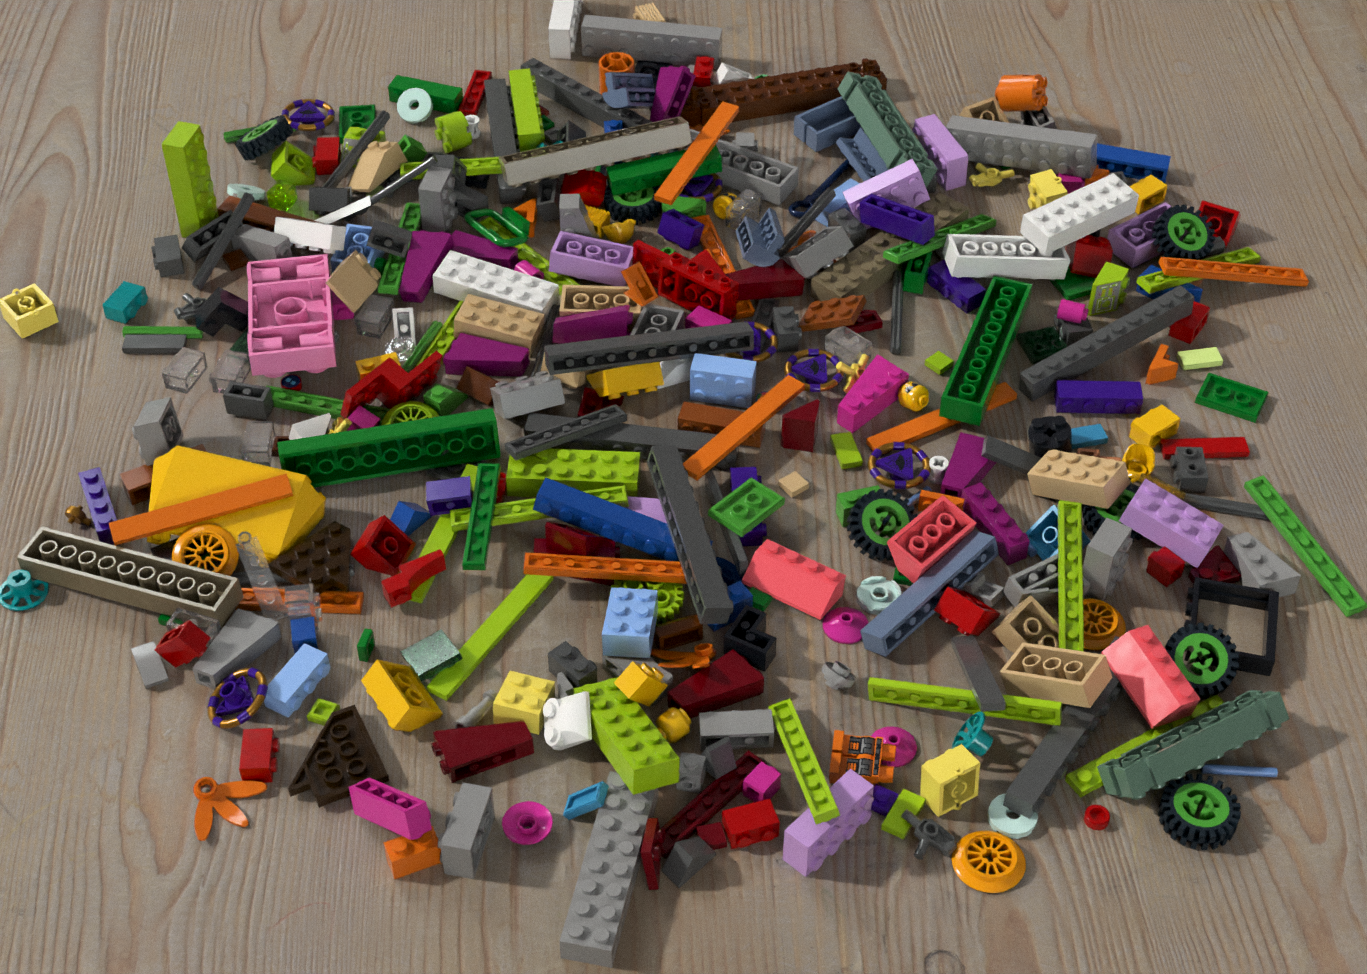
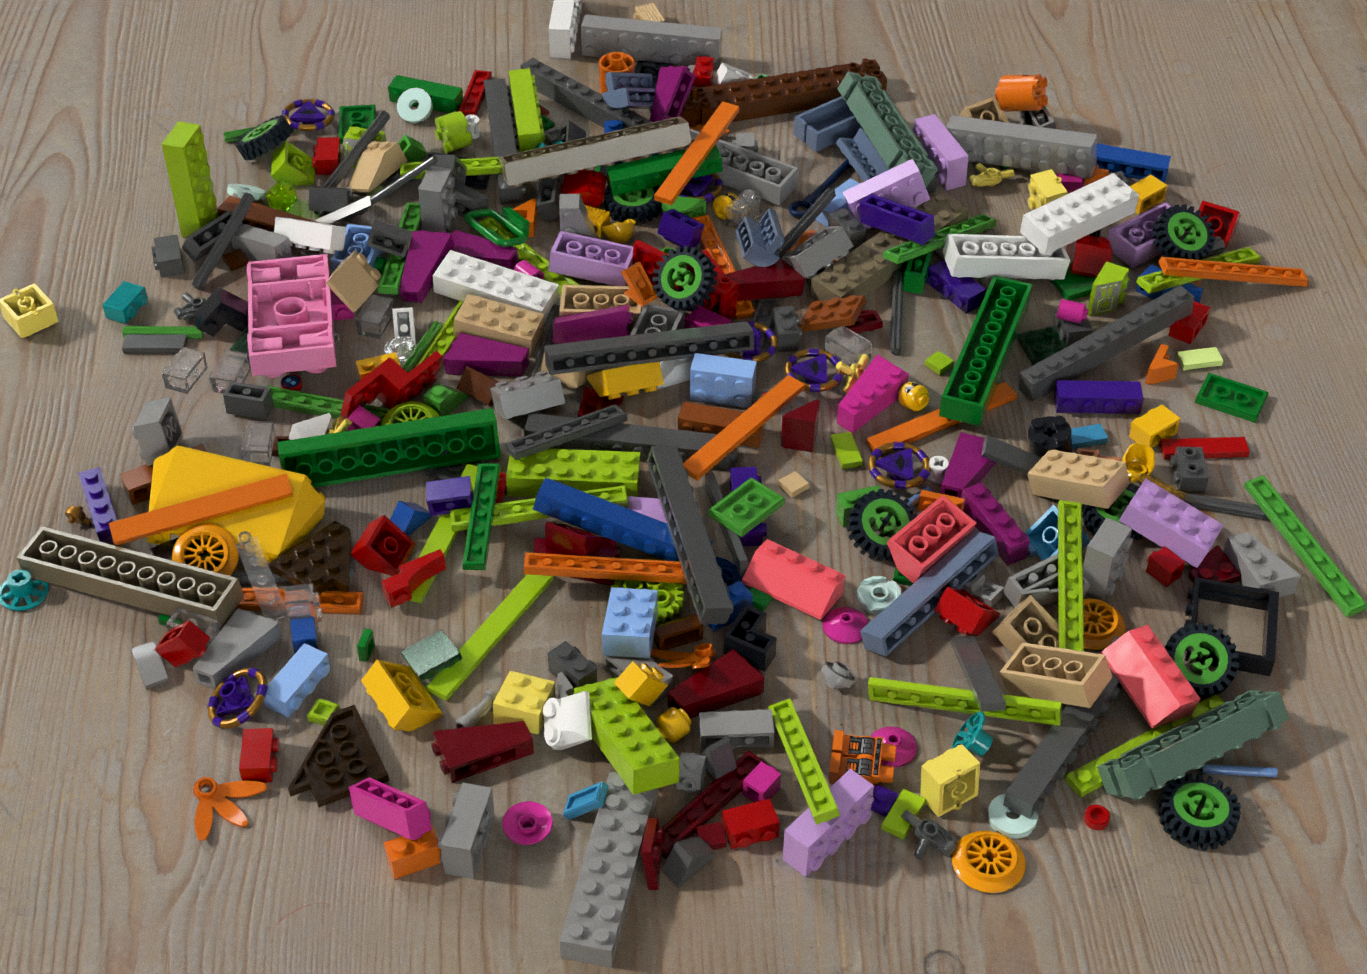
none -> wheel [653,246,717,312]

